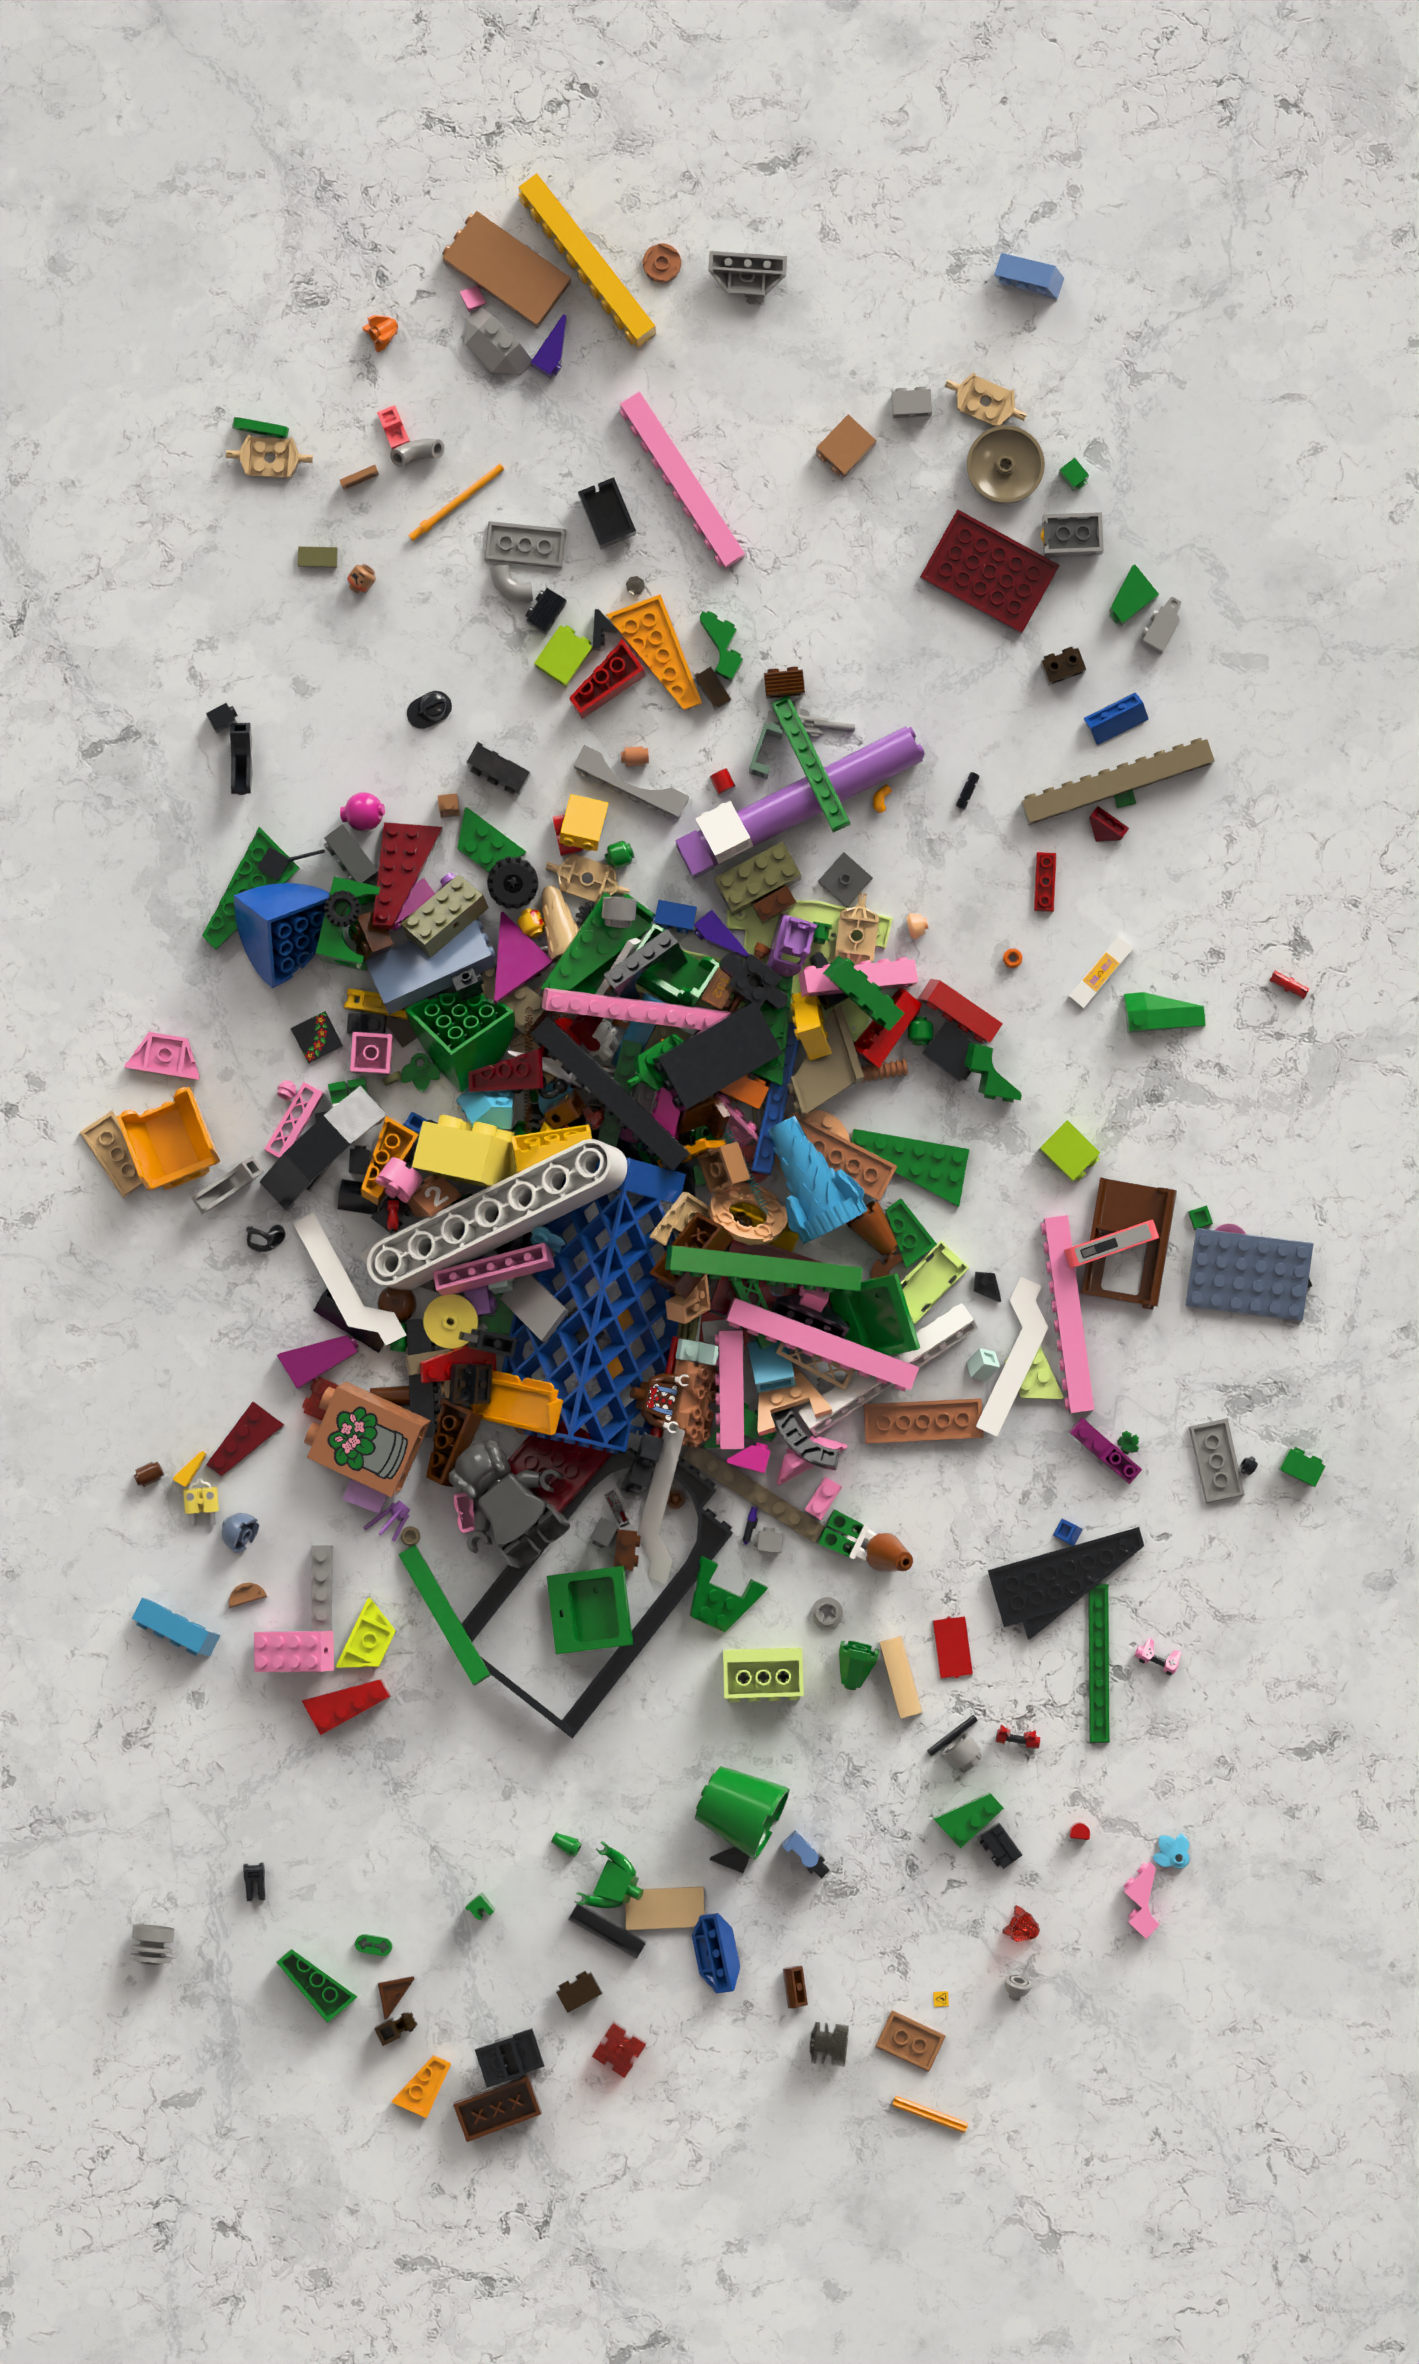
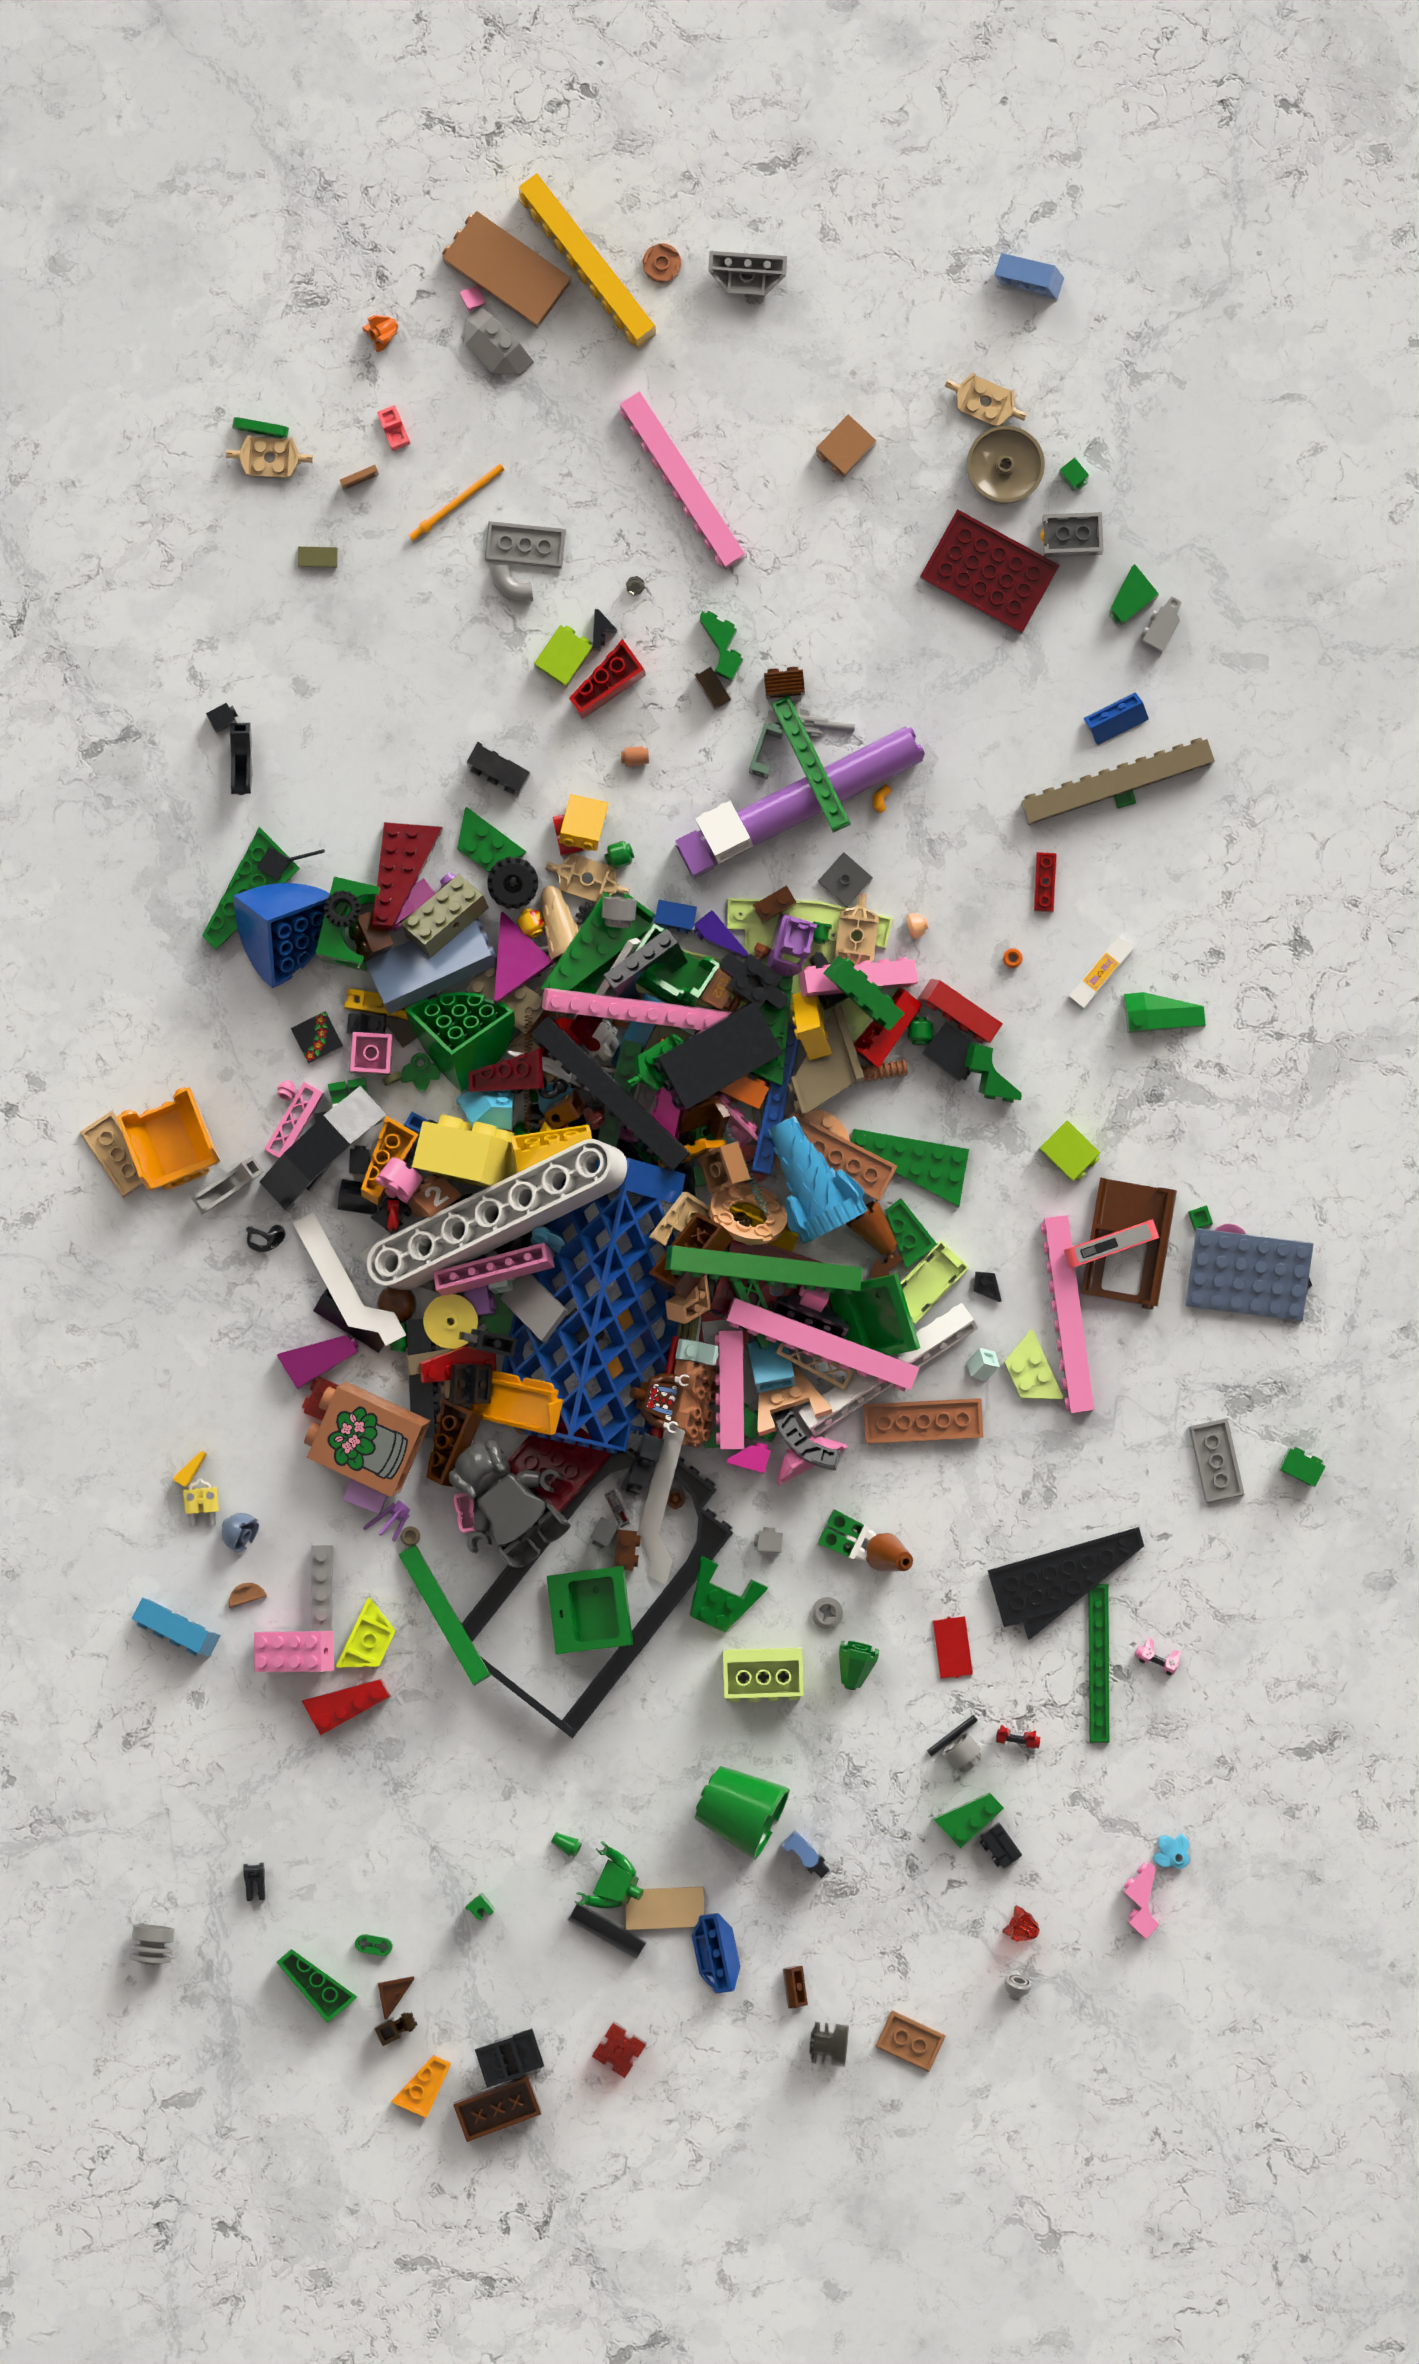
bright pink wing [125,1032,200,1080] -> none
reddish brown brick [134,1461,164,1487] -> none
dark red wing [206,1402,285,1476] -> none
dark grey piece [324,824,378,884] -> none
dark pink brick [340,792,385,831] -> none
medium nougat head [347,563,376,593] -> none
reddish brown brick [370,1386,410,1406] -> none
light grey cylinder [390,439,444,467] -> none
black piece [407,691,452,729] -> none
medium nougat brick [438,793,460,818] -> none
black brick [451,967,484,1002] -> none
black brick [525,588,567,635] -> none
dark purple slope [531,314,567,379] -> none
dark brown brick [556,1970,603,2013] -> none
light grey arch [574,745,689,820] -> none
black piece [578,477,636,549] -> none
light orange wing [606,594,702,710] -> none
dark tan plate [682,1446,825,1543] -> none
black tile [709,1847,750,1873] -> none
red brick [710,768,735,795] -> none
olive brick [714,841,801,916] -> none
piece [743,1506,758,1545] -> none
bright pink brick [804,1477,842,1520] -> none
tan brick [879,1636,922,1719] -> none
light grey brick [891,387,932,418] -> none
light orange axle [892,2096,968,2133] -> none
yellow sticker [933,1991,949,2007] -> none
black axle [956,772,980,810] -> none
white sticker [976,1277,1049,1436] -> none
dark brown brick [1041,647,1086,685] -> none
blue slope [1053,1518,1083,1546] -> none
magenta slope [1069,1417,1142,1484] -> none
red brick [1069,1822,1090,1840] -> none
dark red slope [1089,806,1129,842] -> none
green plant [1117,1431,1140,1454] -> none
black plate [1240,1456,1258,1475] -> none
red pin [1269,970,1310,999] -> none

